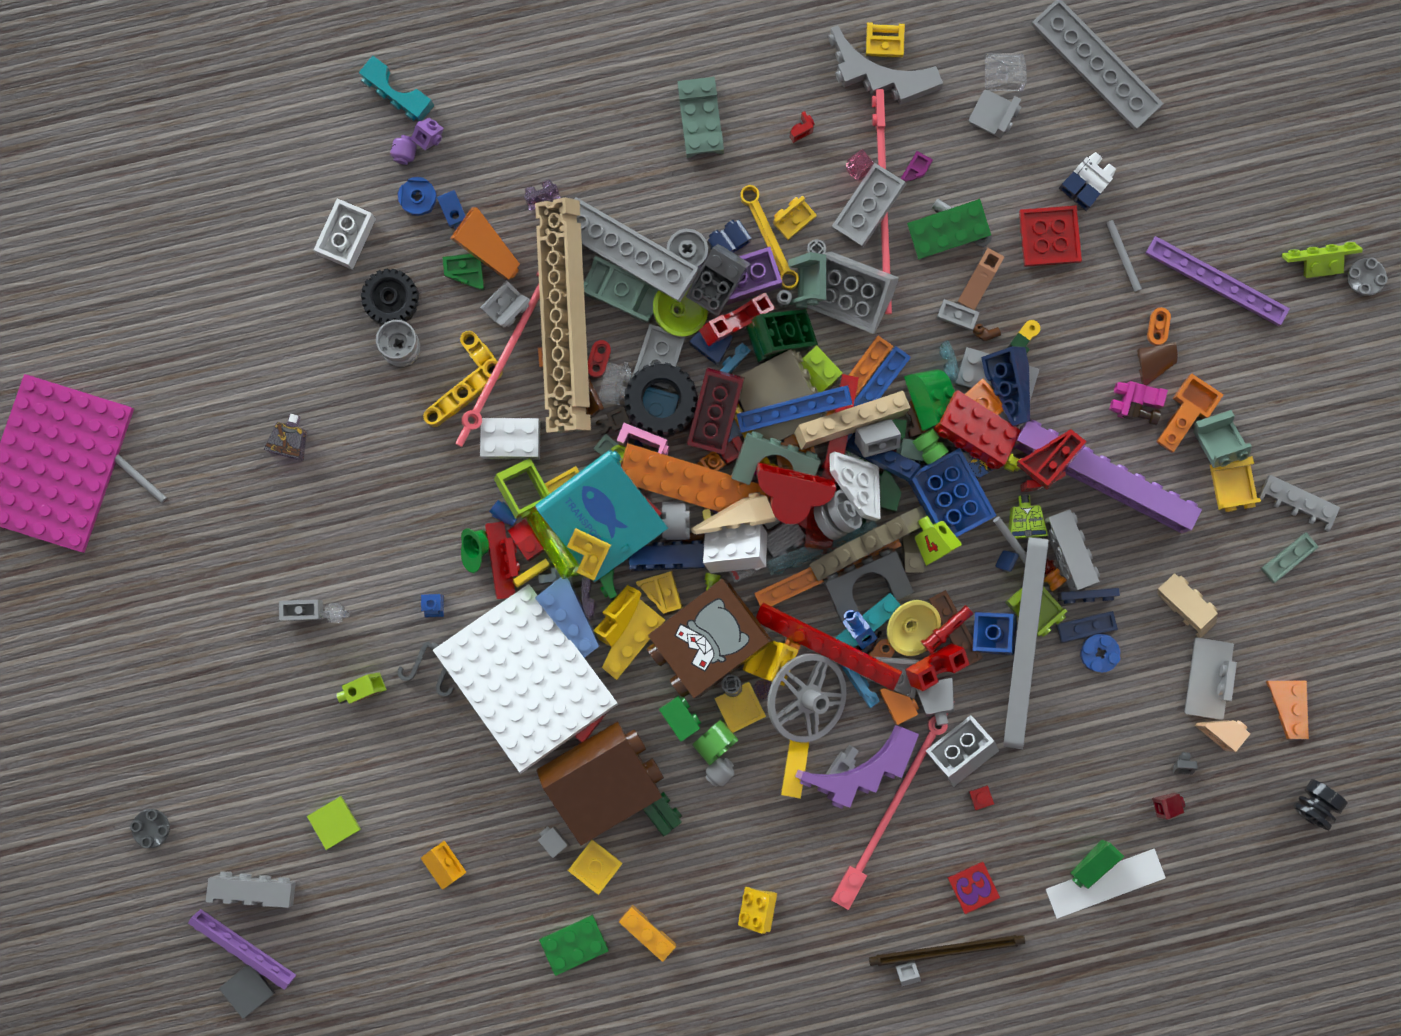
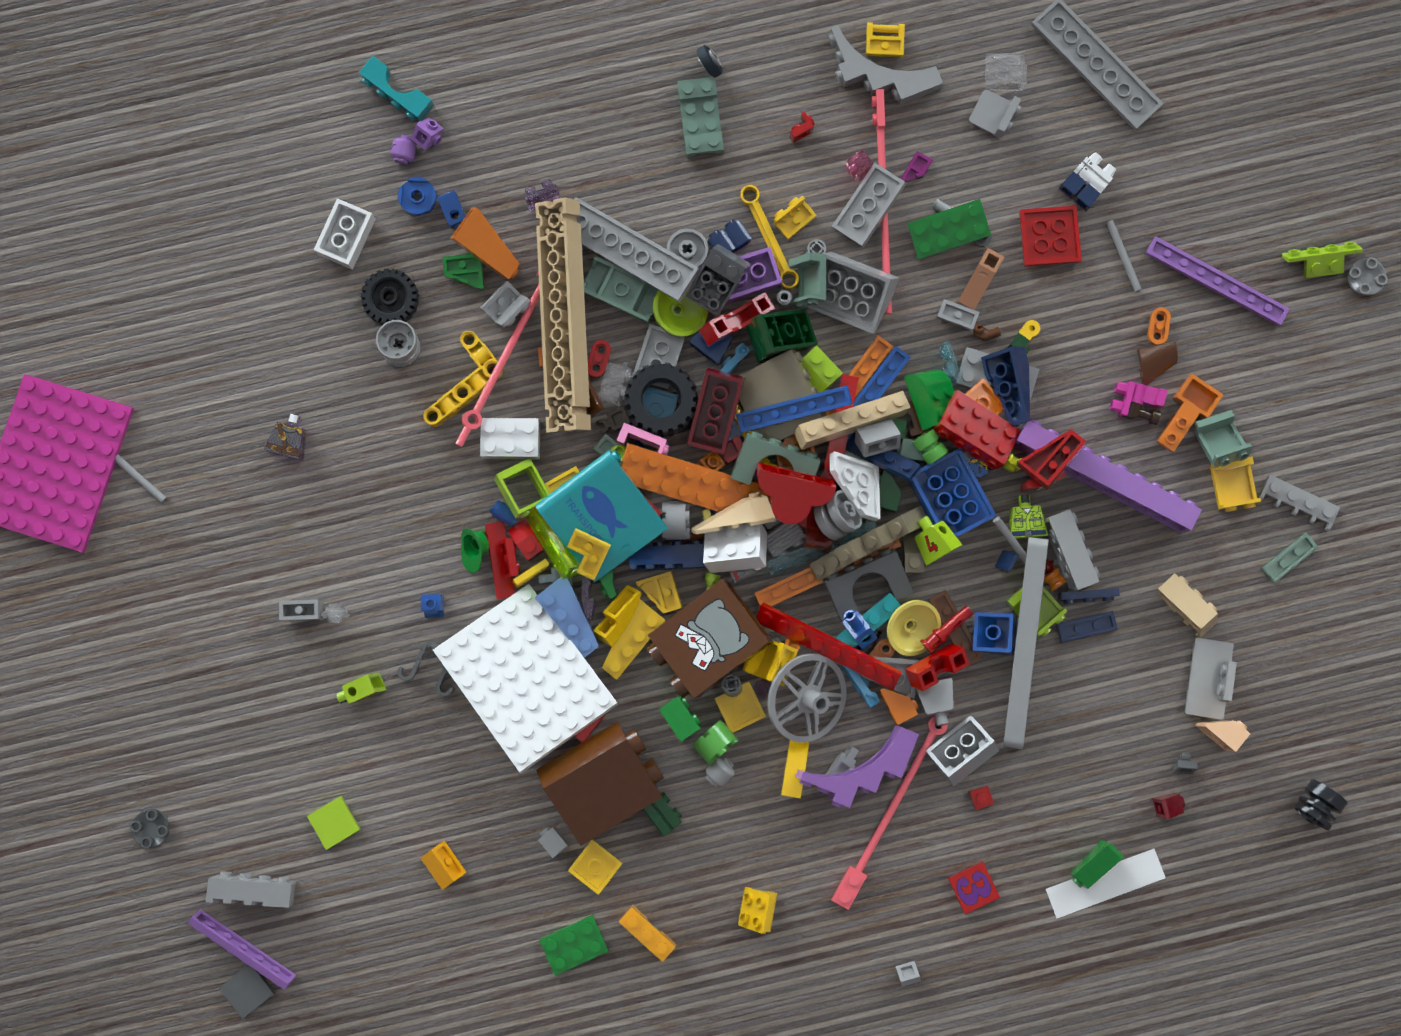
dark brown piece [869,935,1025,966] -> none
blue plate [1080,634,1120,673] -> none
orange wing [1266,681,1309,739] -> none
none -> black wheel [697,45,723,78]

